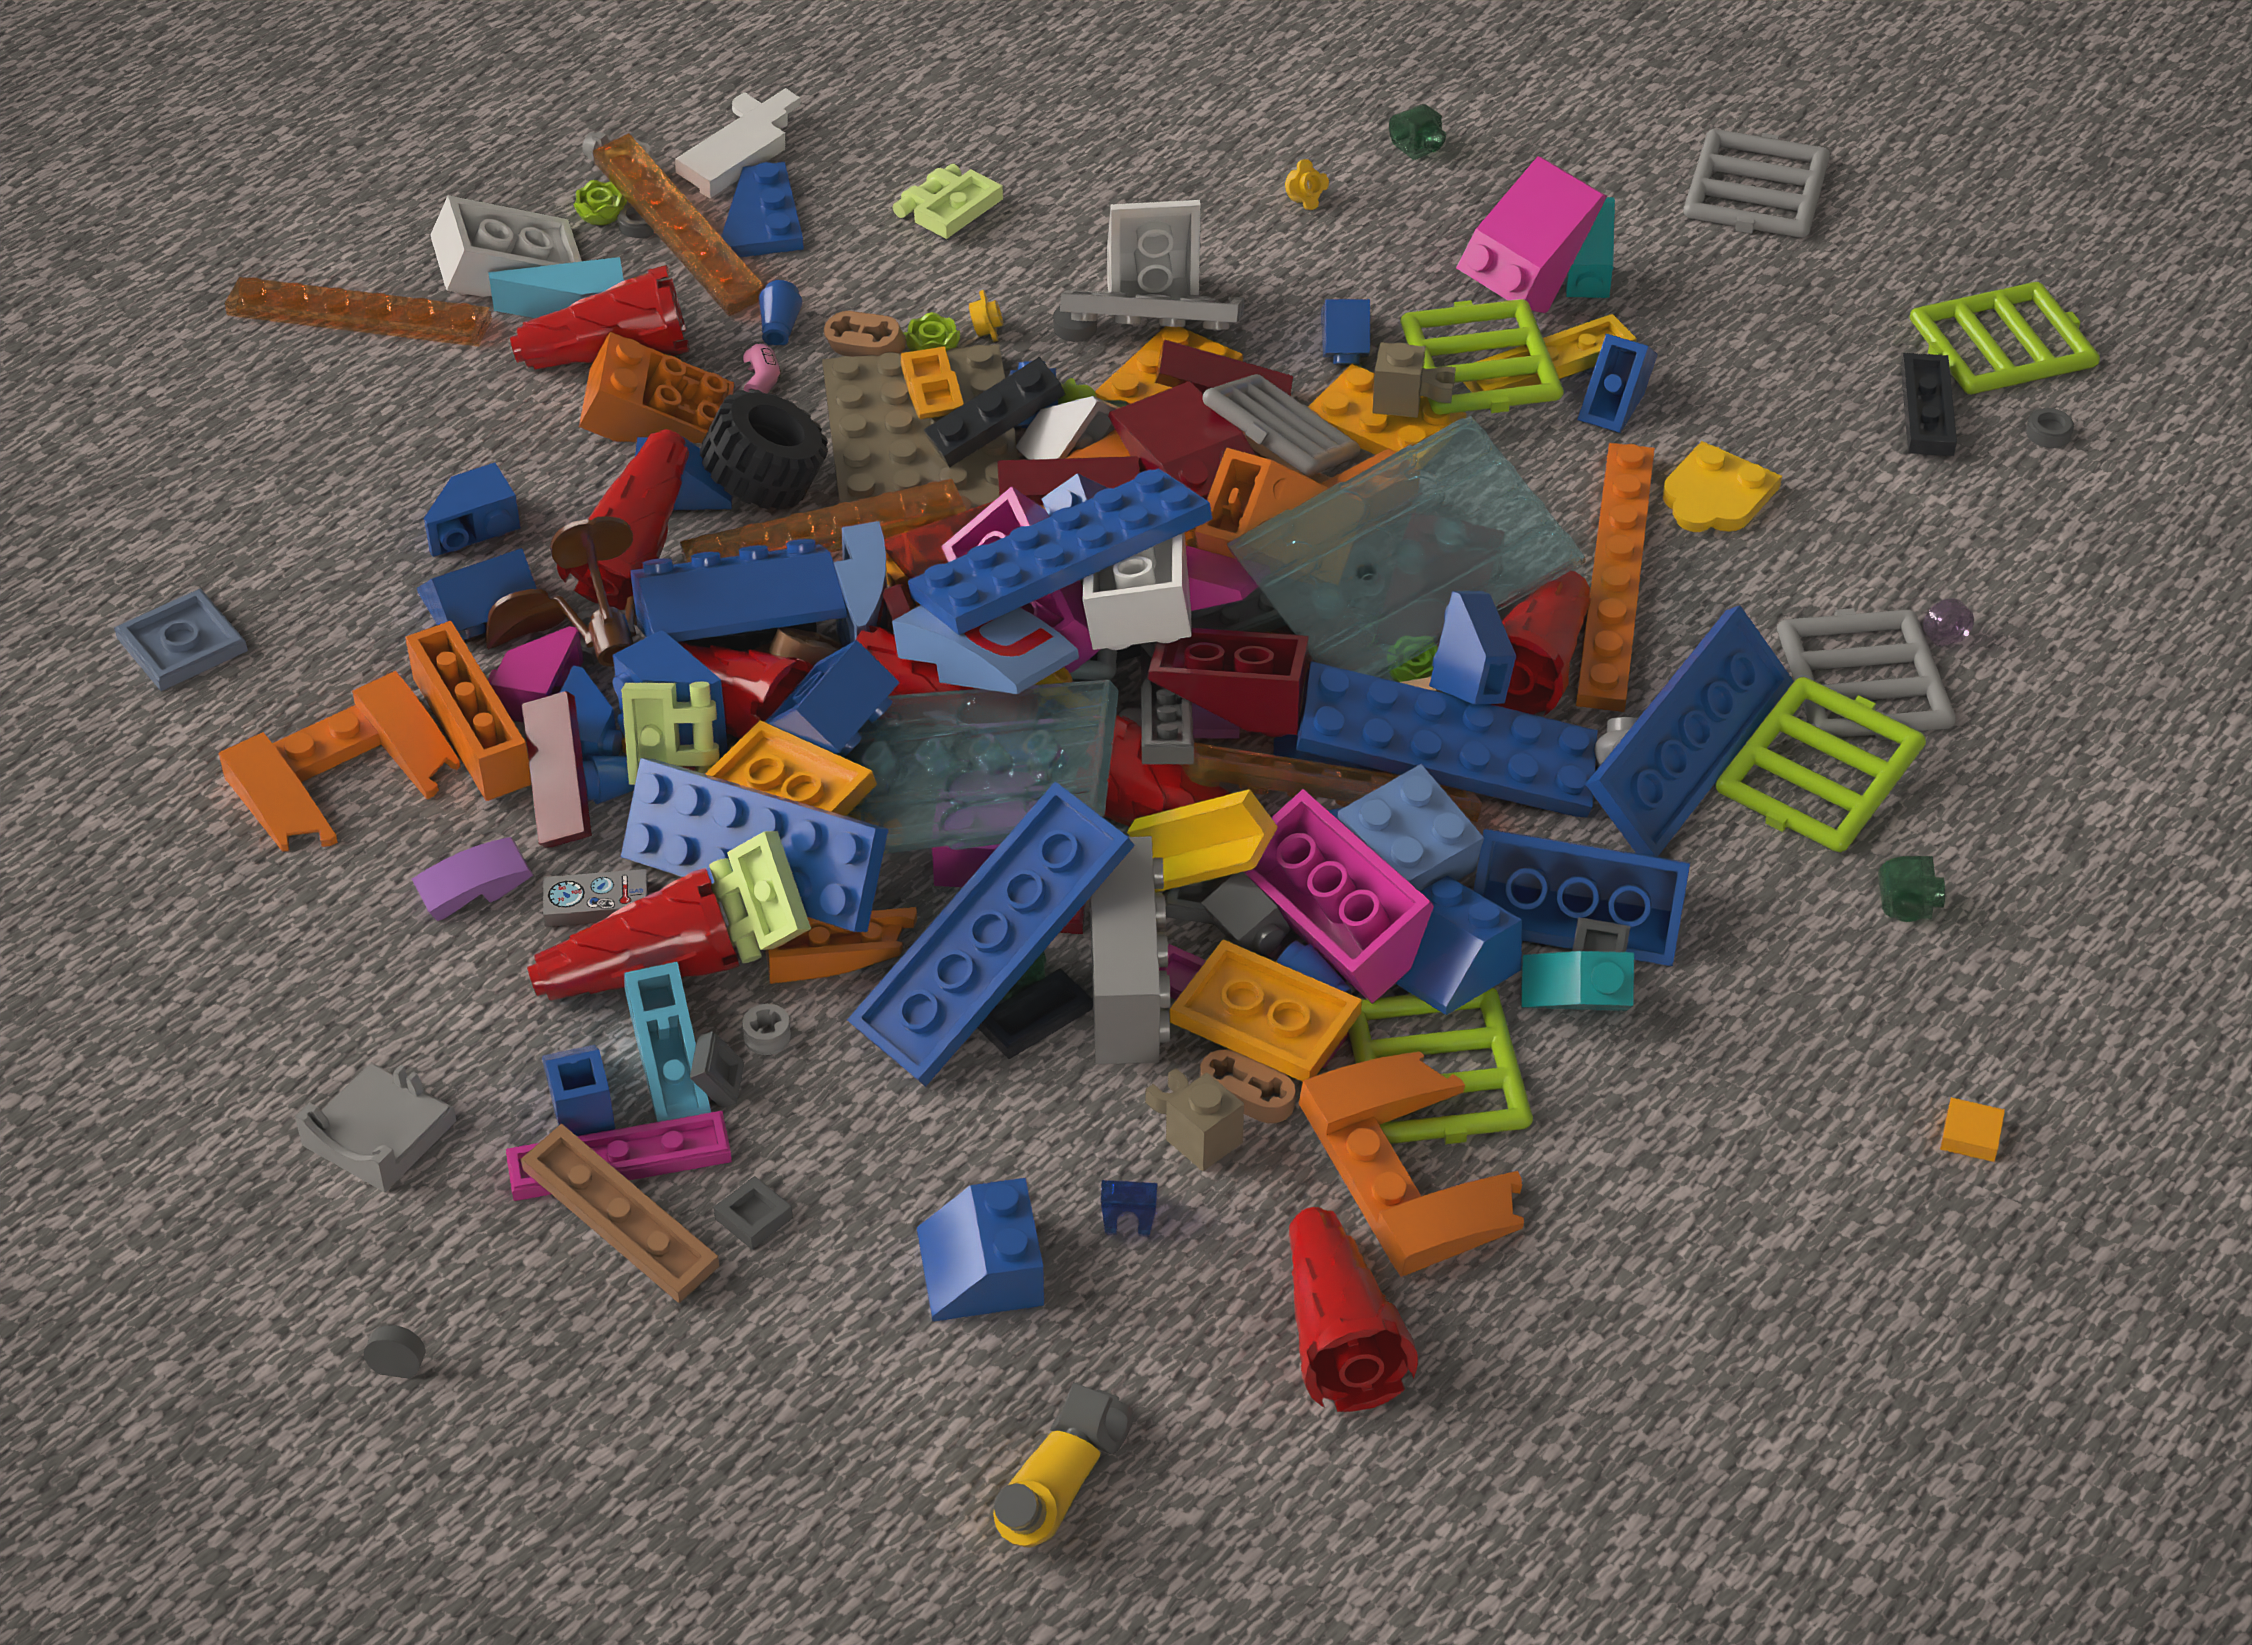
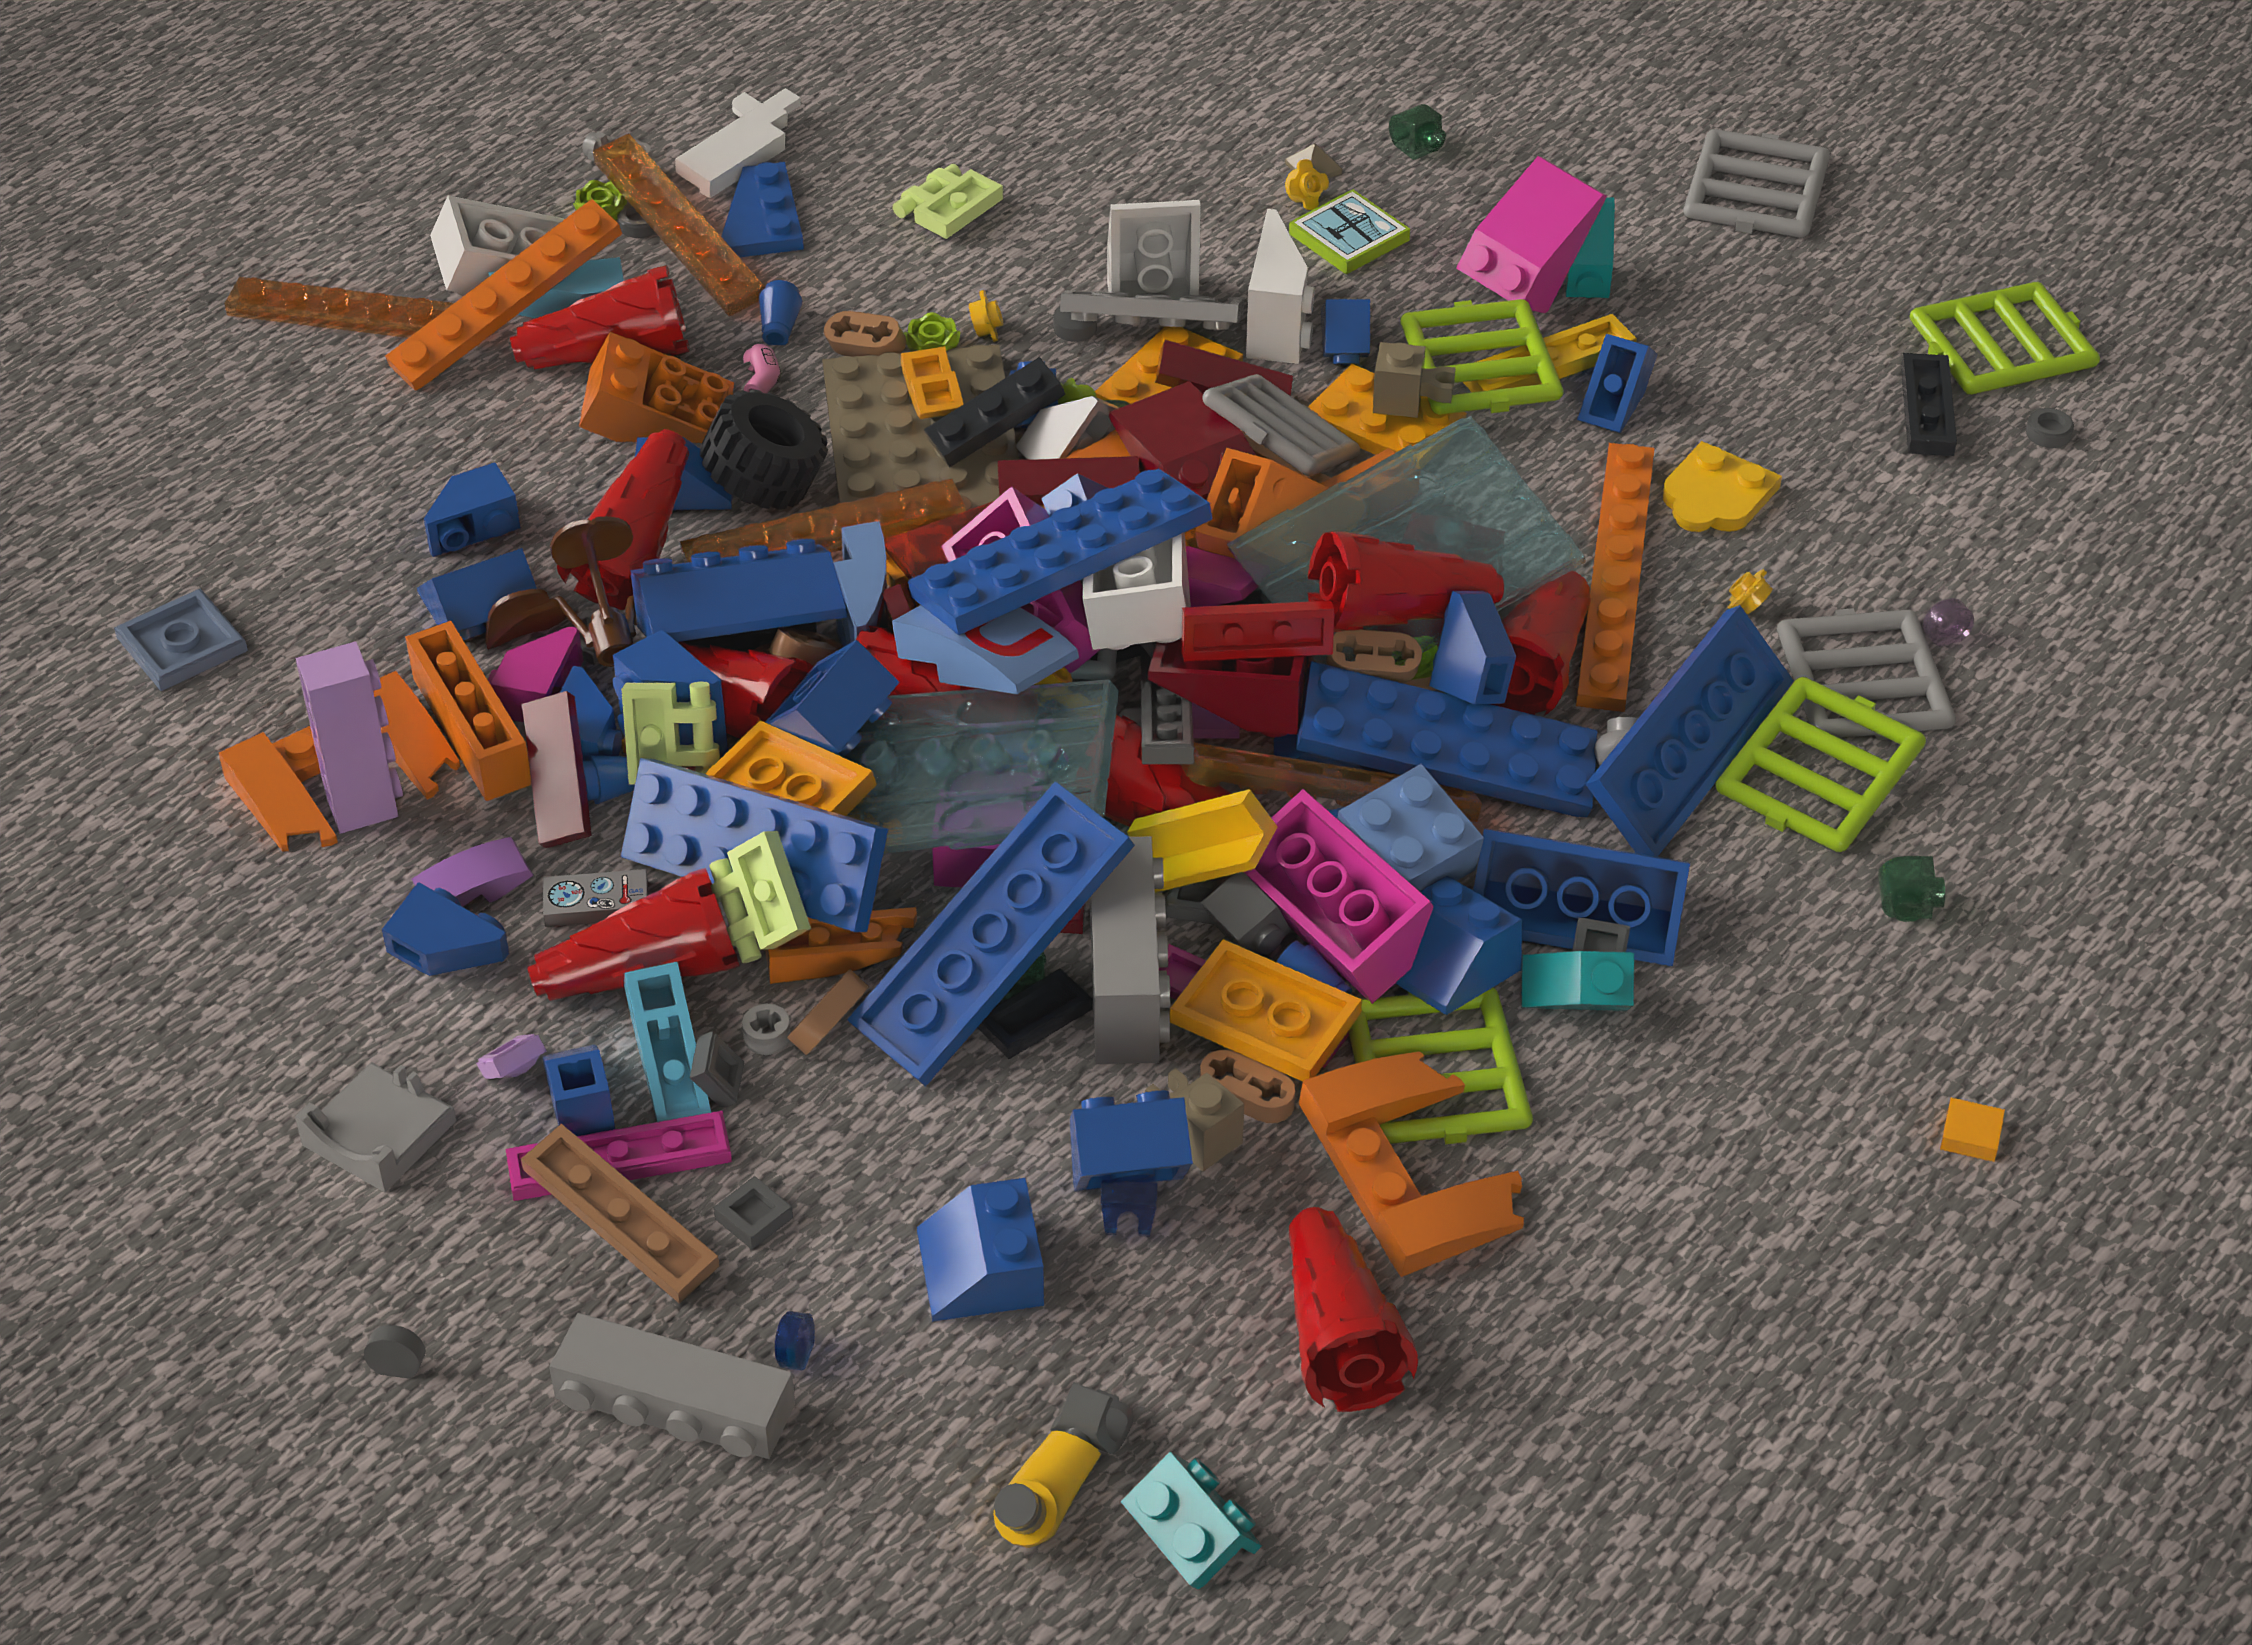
none -> lavender brick [295,641,403,834]
none -> blue slope [382,882,509,976]
none -> orange plate [385,199,622,391]
none -> lavender tile [476,1034,547,1079]
none -> light grey brick [549,1313,795,1459]
none -> clear blue tile [775,1311,815,1371]
none -> medium nougat beam [787,969,869,1055]
none -> blue slope [1070,1090,1193,1192]
none -> bracket [1120,1451,1262,1589]
none -> red plate [1182,601,1334,662]
none -> white slope [1246,209,1315,364]
none -> dark tan slope [1285,143,1343,185]
none -> tile [1289,189,1410,275]
none -> red cone [1308,531,1504,632]
none -> medium nougat beam [1325,629,1422,683]
none -> yellow plate [1727,569,1773,615]

